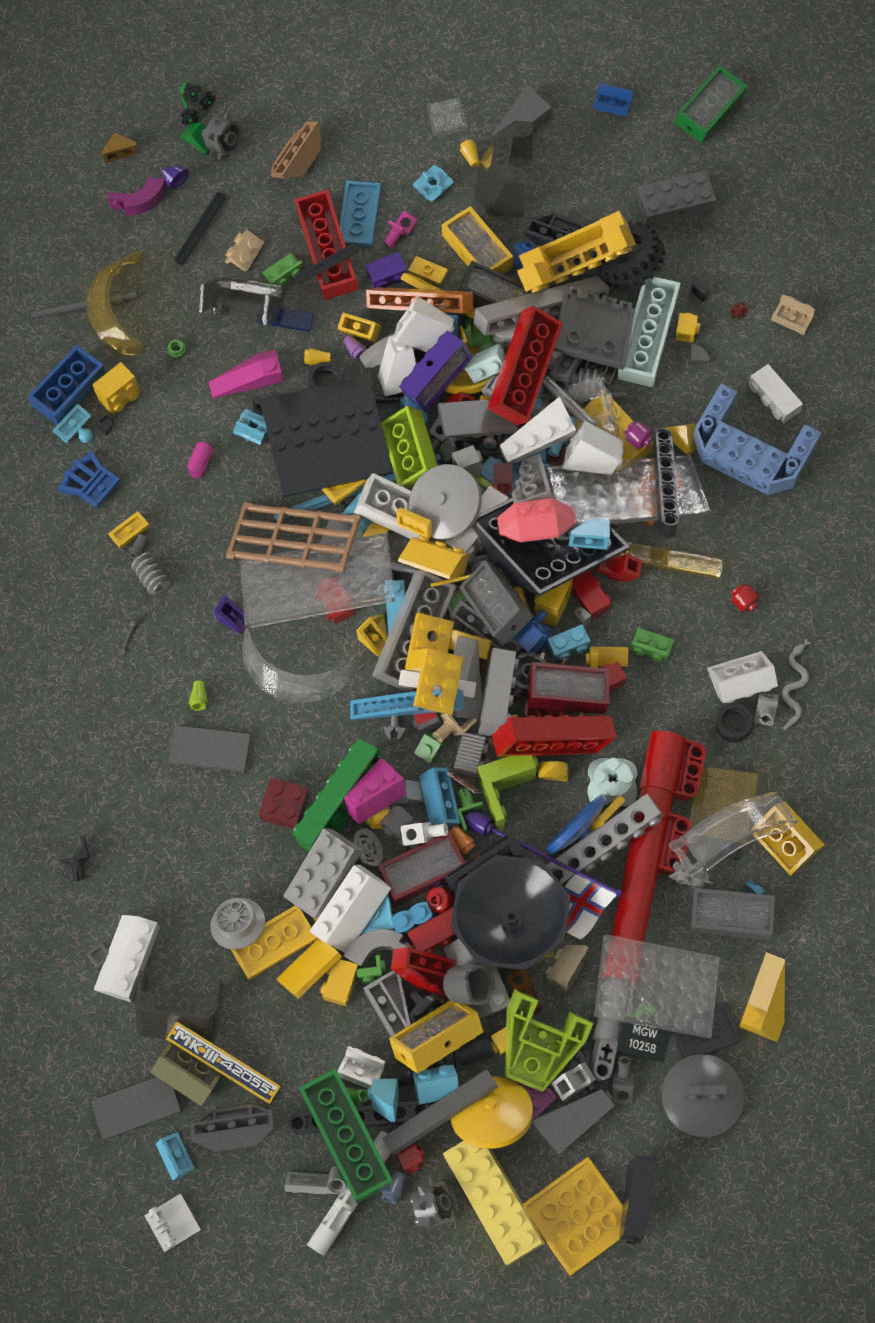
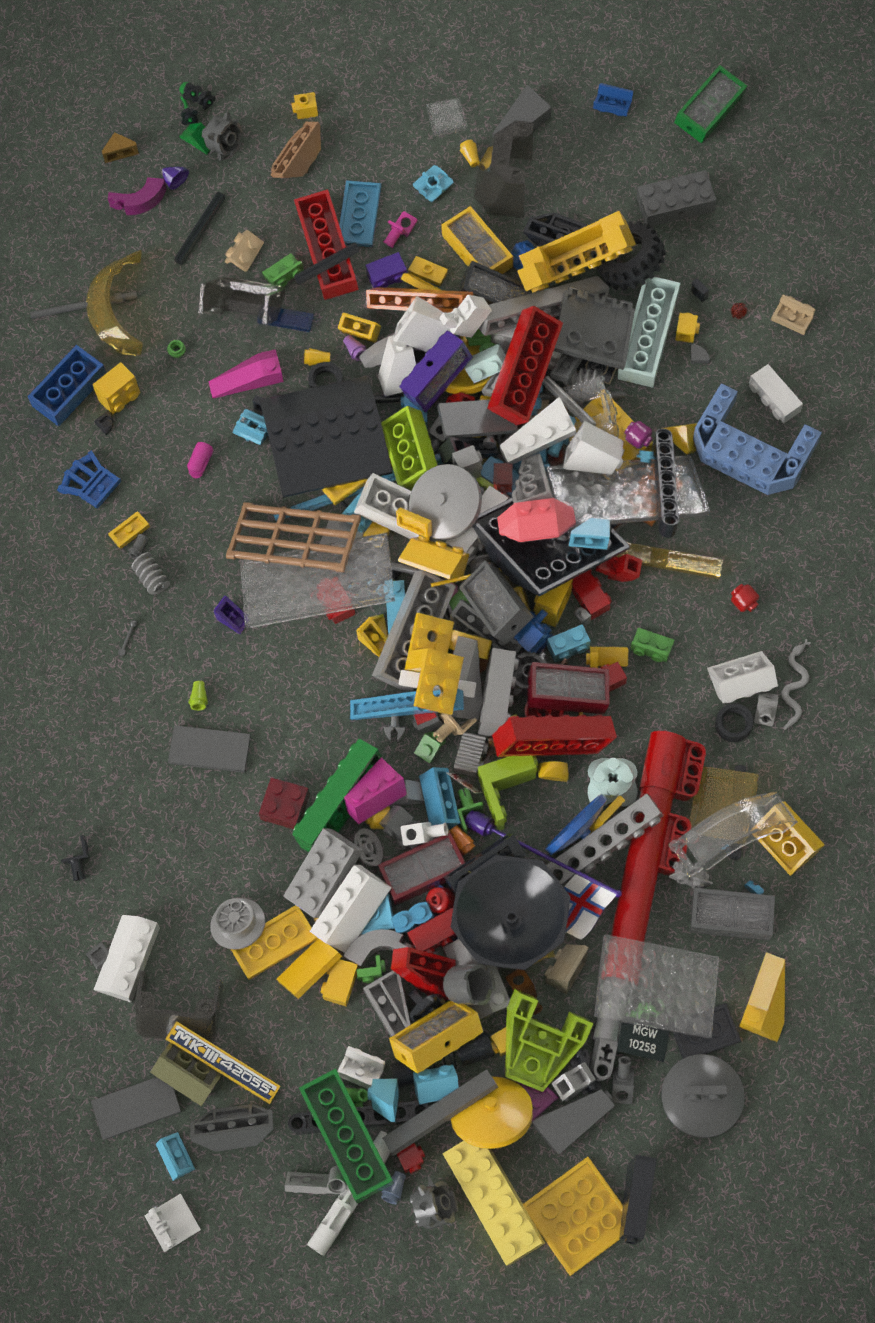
medium azure plate [53,403,93,444] -> none
clear windscreen [242,628,357,704] -> none
none -> yellow brick [292,92,318,119]
none -> white hinge [440,295,492,338]
none -> medium azure plate [636,450,655,463]

